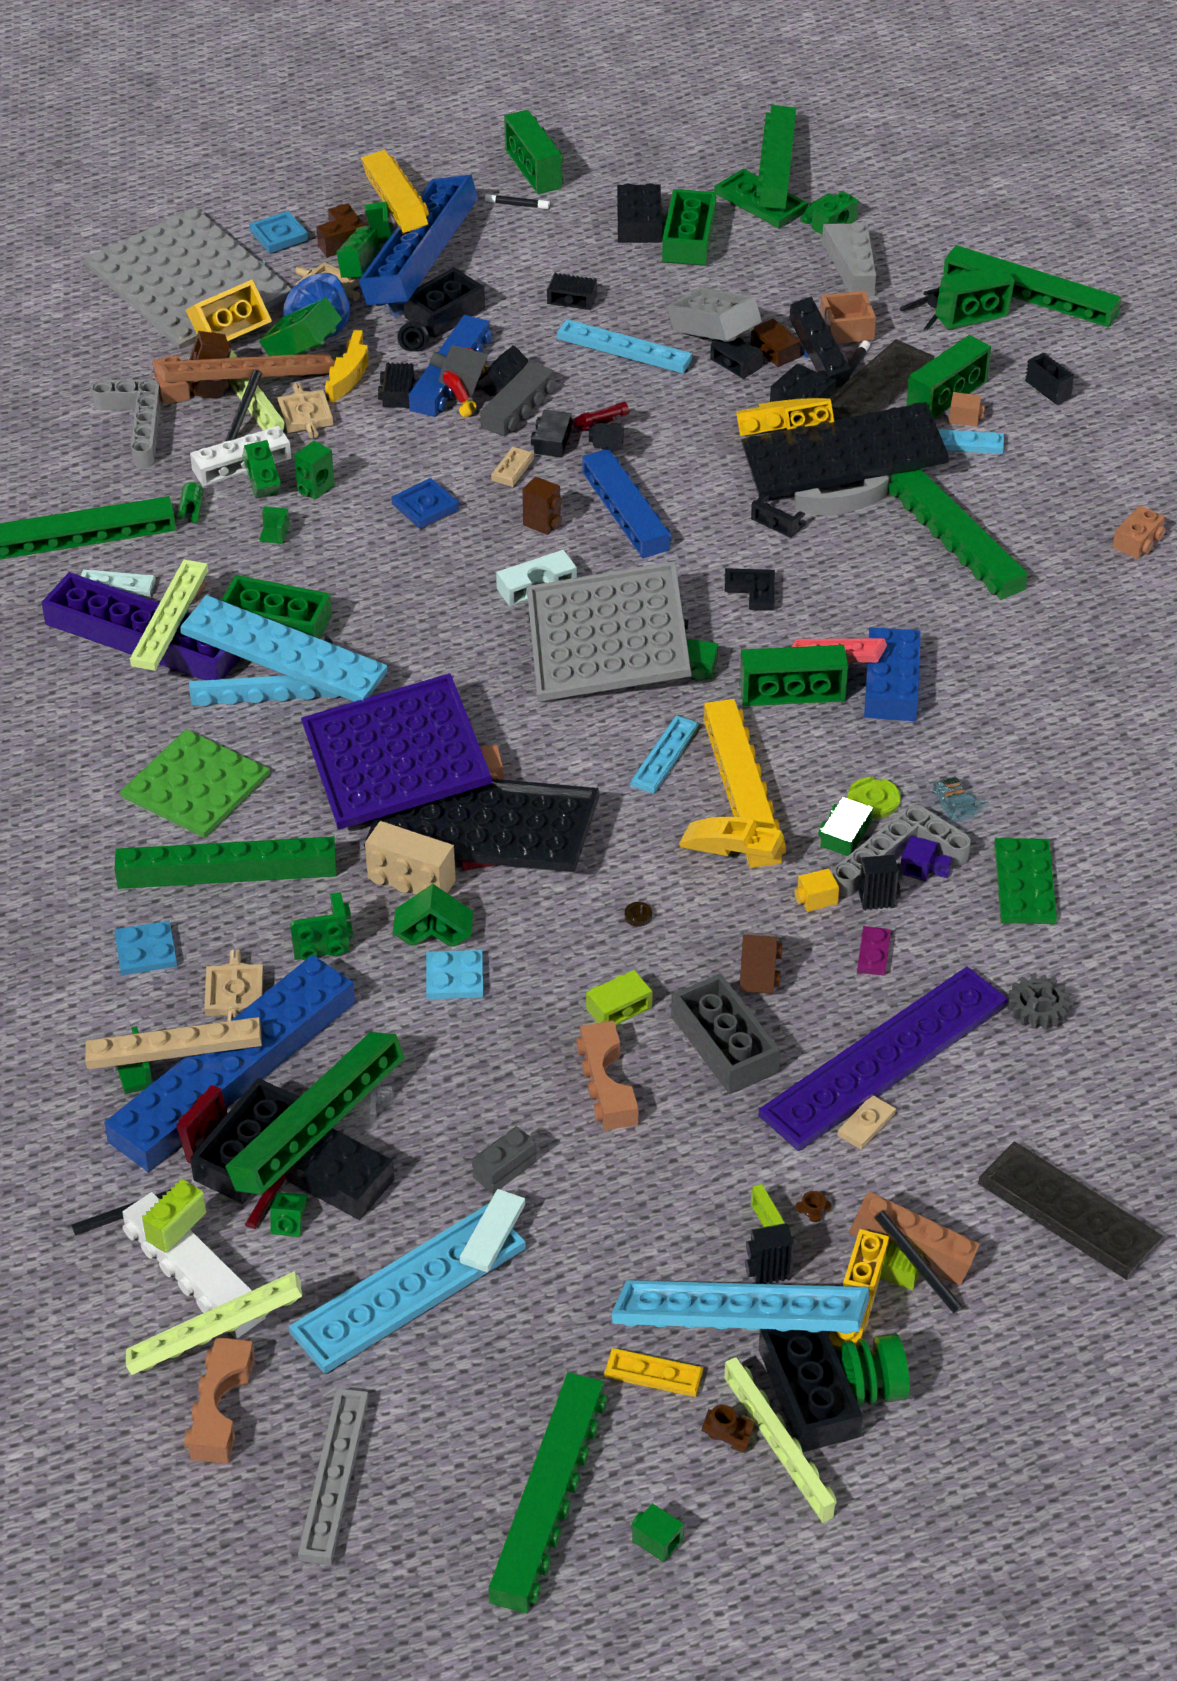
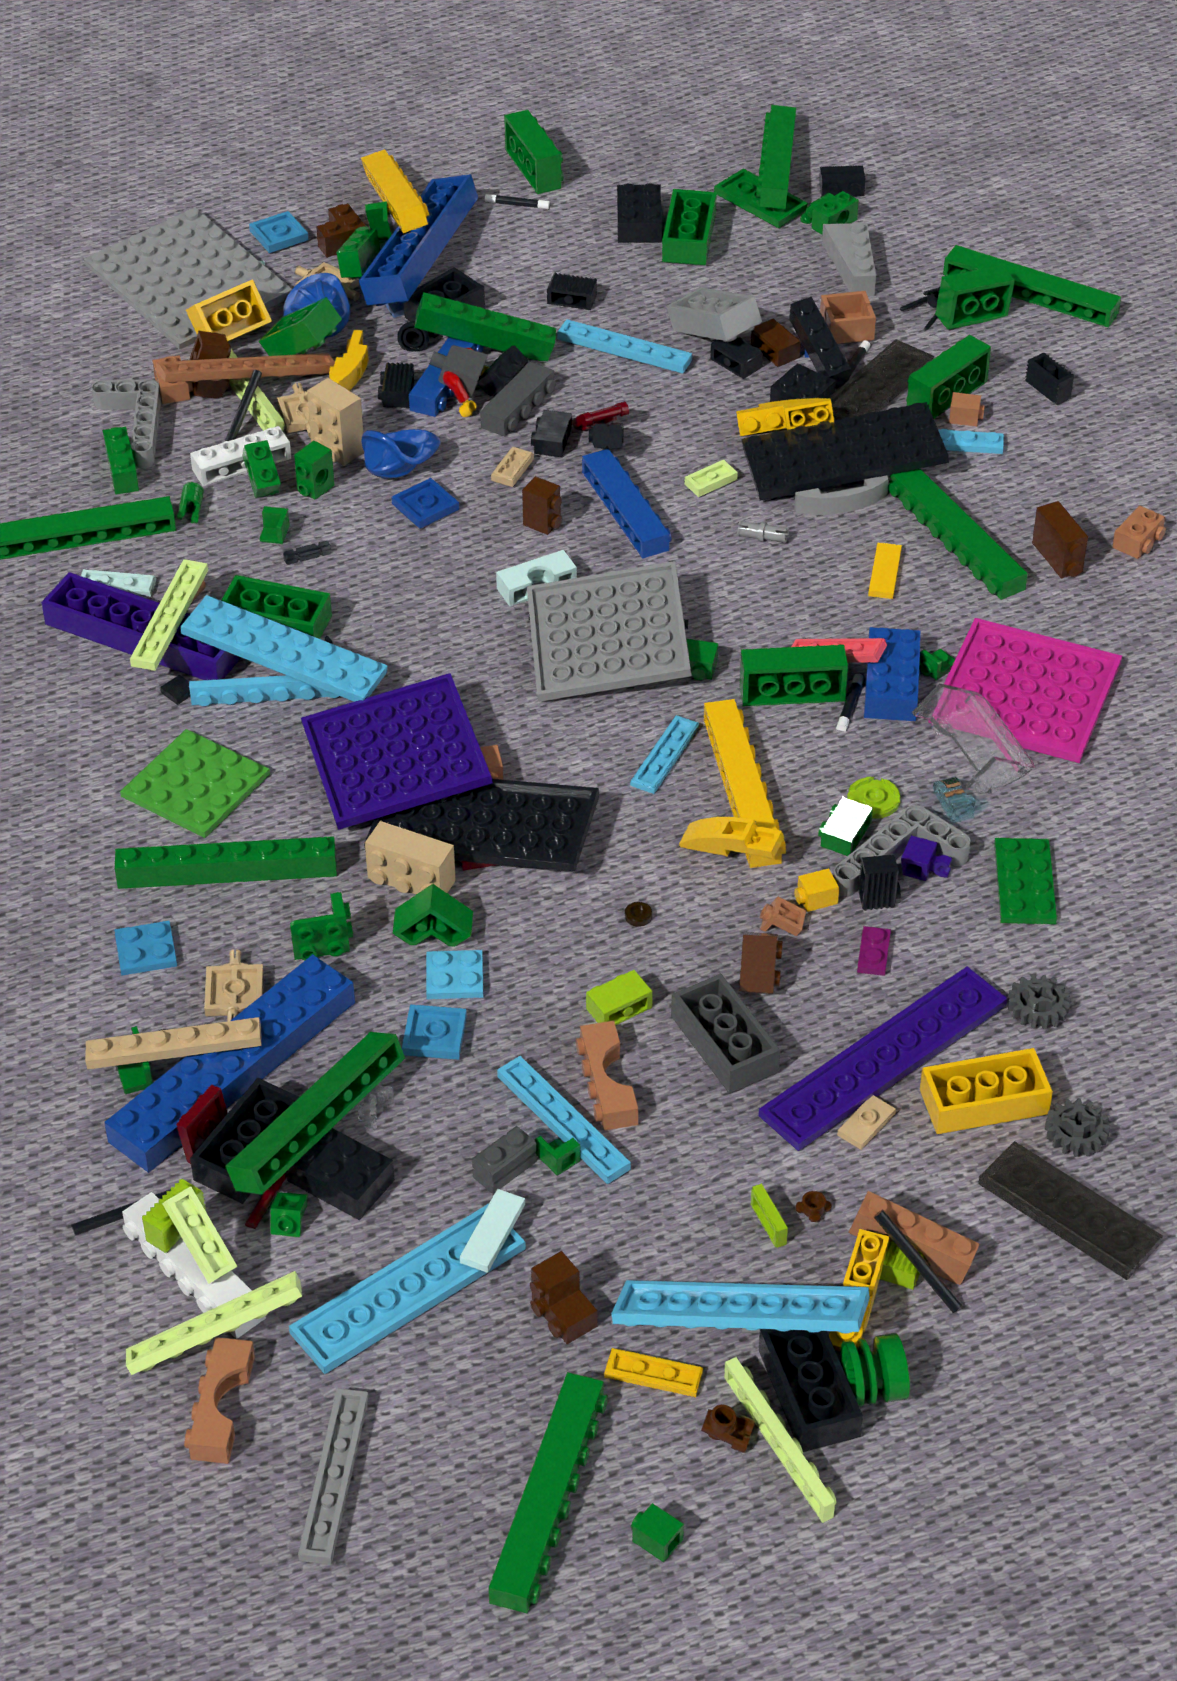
black plate [724,568,775,610] -> none
black brick [745,1223,794,1284] -> none
black hinge [751,494,806,538] -> none
none -> green brick [102,426,139,495]
none -> black tile [160,675,190,705]
none -> yellowish green plate [162,1187,238,1284]
none -> black axle [283,541,331,565]
none -> tan brick [307,378,364,466]
none -> blue piece [361,429,440,479]
none -> dark azure plate [402,1004,467,1060]
none -> green brick [414,292,557,361]
none -> medium azure plate [497,1056,631,1184]
none -> reddish brown brick [530,1251,598,1344]
none -> green panel [535,1136,580,1176]
none -> yellowish green plate [684,460,738,497]
none -> light grey pin [737,521,789,543]
none -> nougat bracket [760,896,806,936]
none -> black brick [819,166,866,197]
none -> black bar [836,674,864,731]
none -> yellow tile [868,542,902,599]
none -> clear windscreen [912,683,1035,794]
none -> green bracket [919,649,955,681]
none -> yellow brick [920,1048,1053,1134]
none -> dark pink plate [928,618,1122,763]
none -> reddish brown brick [1032,501,1088,579]
none -> dark grey gear [1045,1098,1110,1157]

